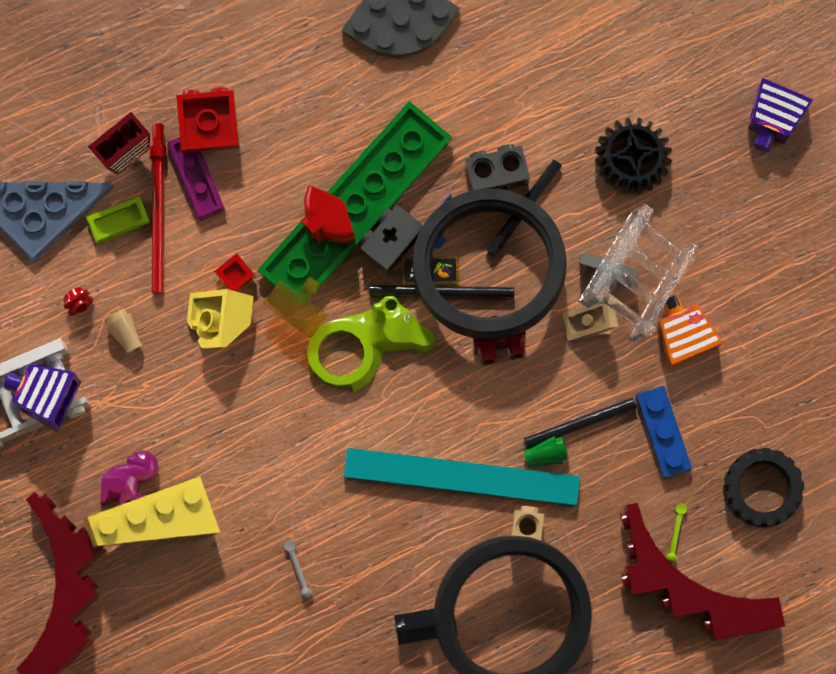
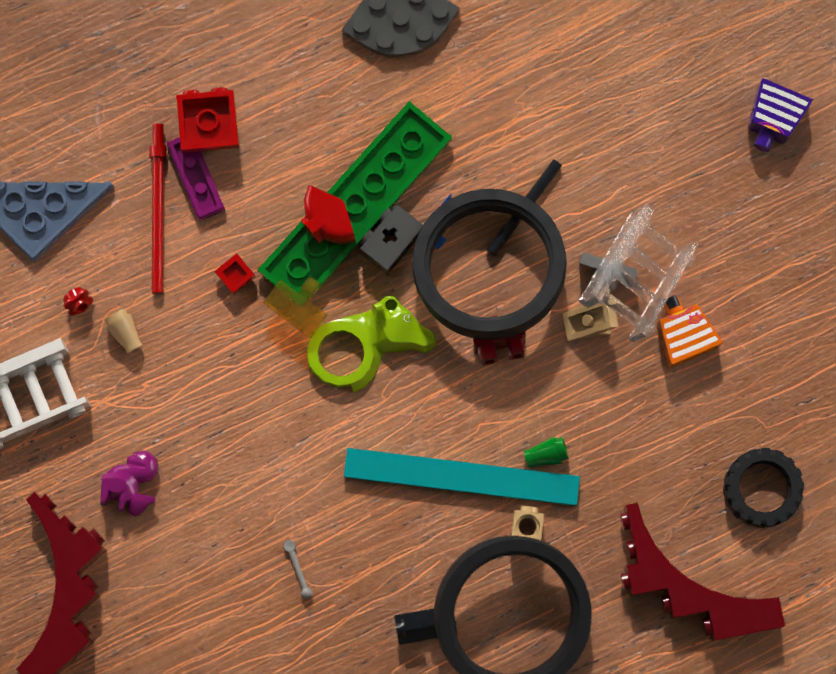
dark purple torso [4,364,81,432] -> none
light yellow wedge [83,477,220,547] -> none
lime tile [86,196,151,245] -> none
dark red torso [88,112,150,174] -> none
light yellow slope [187,289,254,349] -> none
black piece [369,285,514,299] -> none
tile [401,256,460,286] -> none
dark grey brick [465,144,530,191] -> none
black bar [524,397,637,449] -> none
black gear [595,117,672,195] -> none
blue plate [636,386,692,479] -> none
lime hinge [665,503,687,564] -> none

